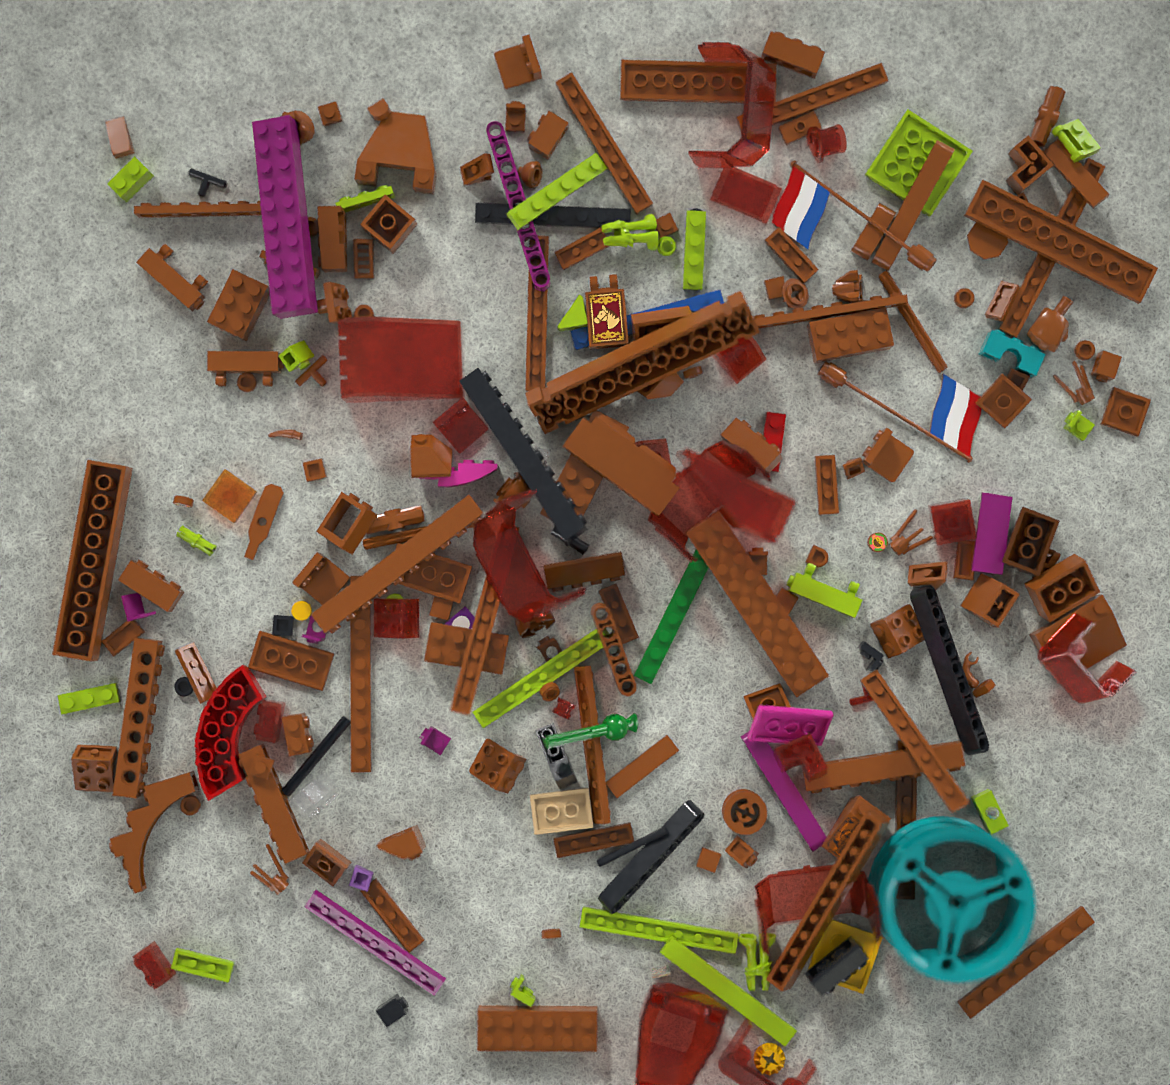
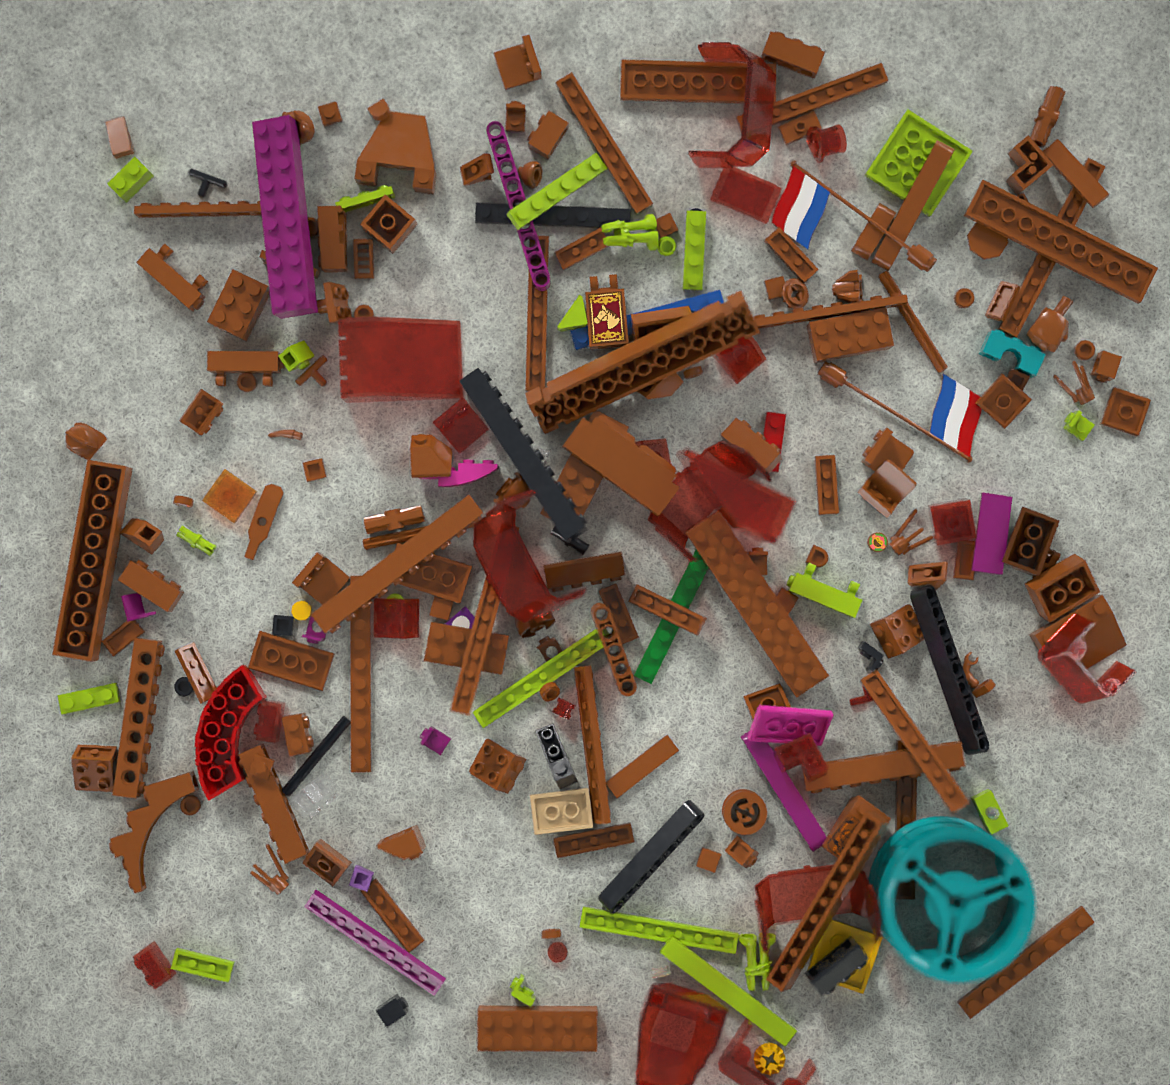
dark orange window [316,492,378,555] -> none
green piece [543,713,639,749] -> none
black bar [597,826,668,867] -> none
dark orange slope [843,457,865,480] -> none
dark orange slope [960,573,1020,628] -> none
lime plate [1051,119,1101,162] -> none
none -> dark orange piece [65,422,107,460]
none -> dark orange slope [120,518,164,555]
none -> dark orange bracket [179,389,223,436]
none -> clear red tile [548,942,567,963]
none -> dark orange tile [628,584,707,636]
none -> dark orange bracket [857,460,917,518]

